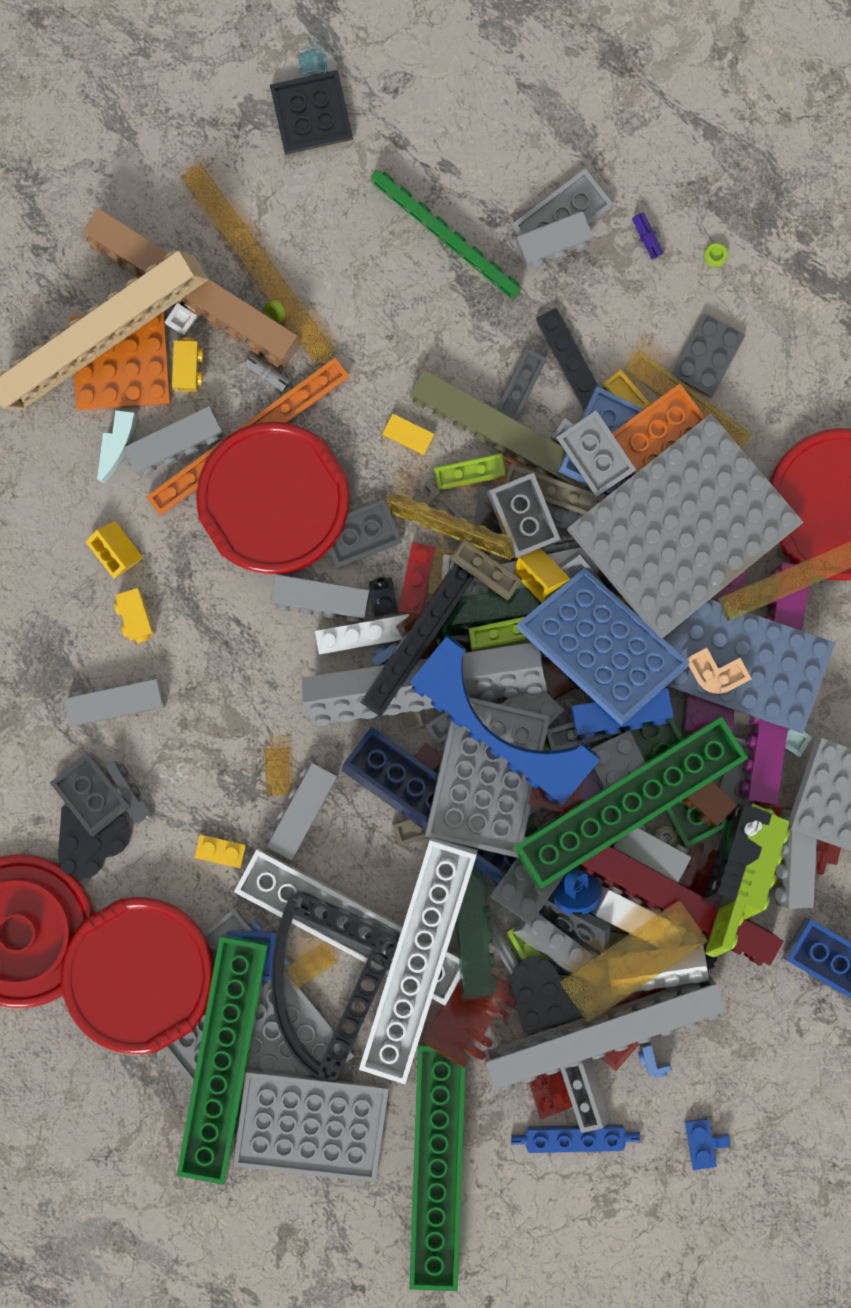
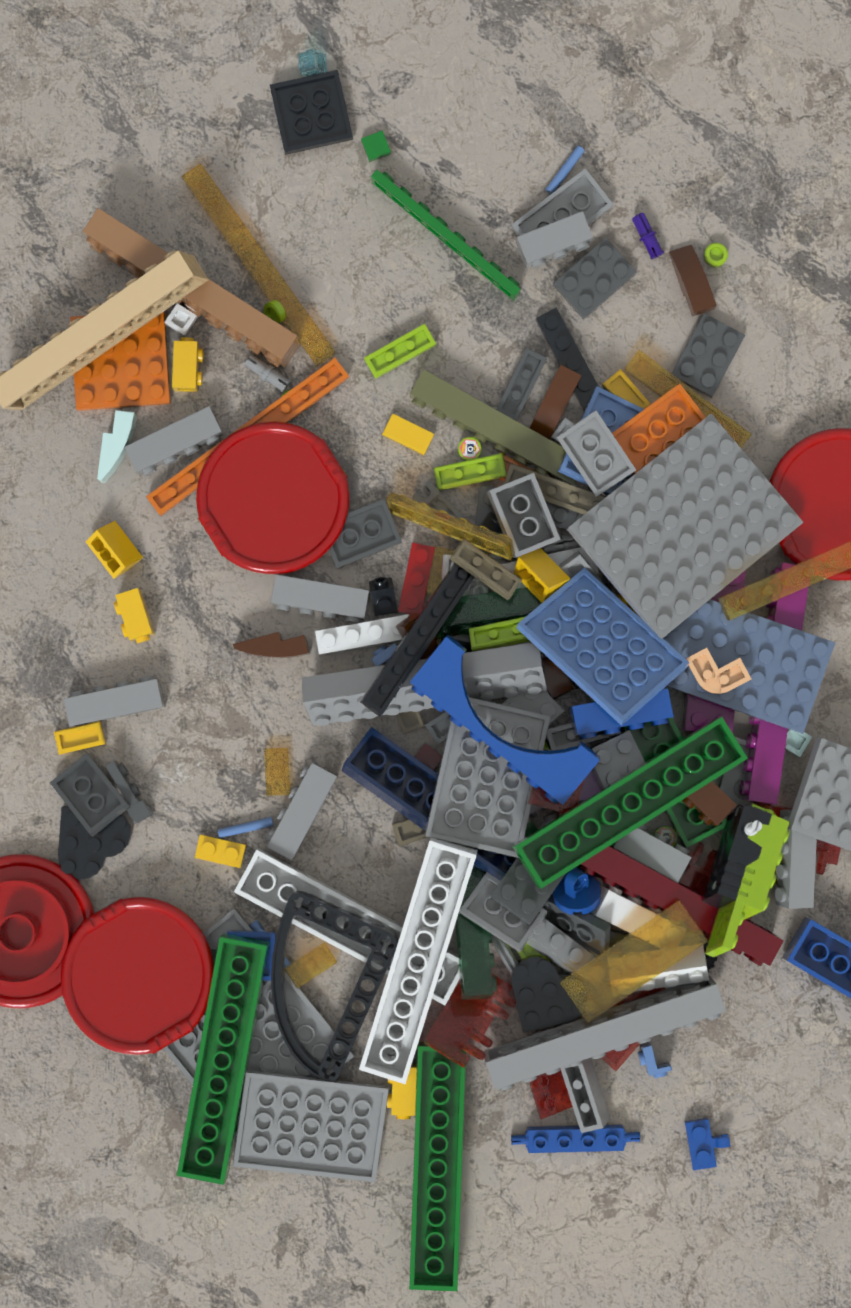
none -> yellow tile [54,721,106,755]
none -> medium blue piece [218,817,274,838]
none -> reddish brown slope [233,632,310,658]
none -> green tile [361,130,391,162]
none -> lime plate [364,324,436,380]
none -> yellow brick [387,1064,417,1120]
none -> tile [458,437,481,461]
none -> light grey plate [460,872,547,952]
none -> reddish brown slope [530,365,582,440]
none -> medium blue piece [545,145,585,195]
none -> dark grey plate [553,238,637,320]
none -> reddish brown slope [669,245,717,316]

